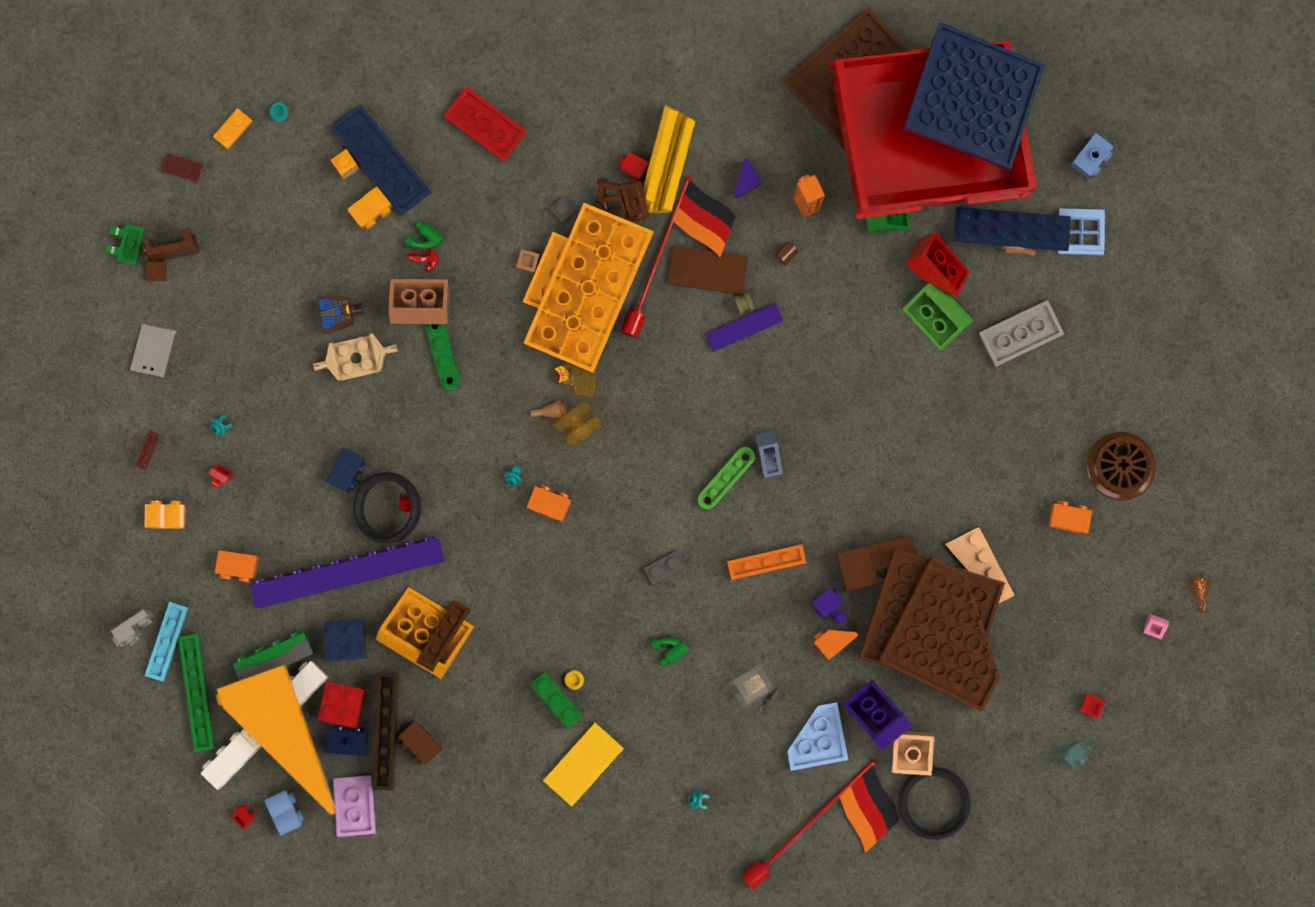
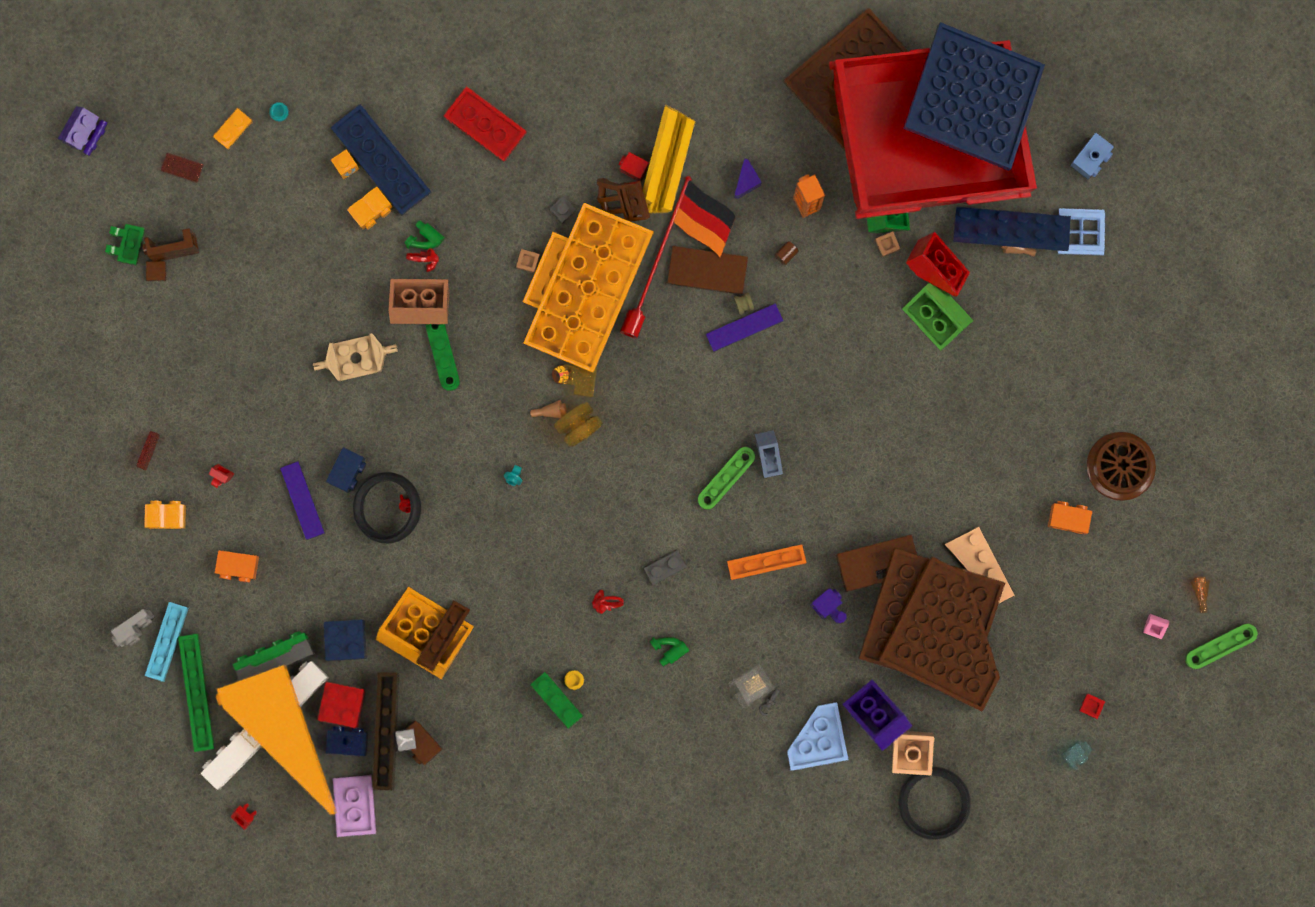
light grey container [130,323,177,378] -> none
teal plate [210,415,232,436] -> none
dark purple brick [250,536,445,609] -> none
medium blue brick [264,789,305,836] -> none
torso [316,296,363,335] -> none
orange brick [527,485,571,523] -> none
yellow tile [543,723,624,806] -> none
teal plate [688,790,710,810] -> none
flag [740,760,899,891] -> none
orange slope [813,630,858,660] -> none
light grey plate [978,300,1064,367] -> none
none -> dark purple brick [58,106,107,156]
none -> dark purple tile [280,462,325,540]
none -> tile [393,729,416,752]
none -> red piece [592,590,624,614]
none -> medium nougat plate [875,232,900,257]
none -> bright green plate [1185,624,1257,669]

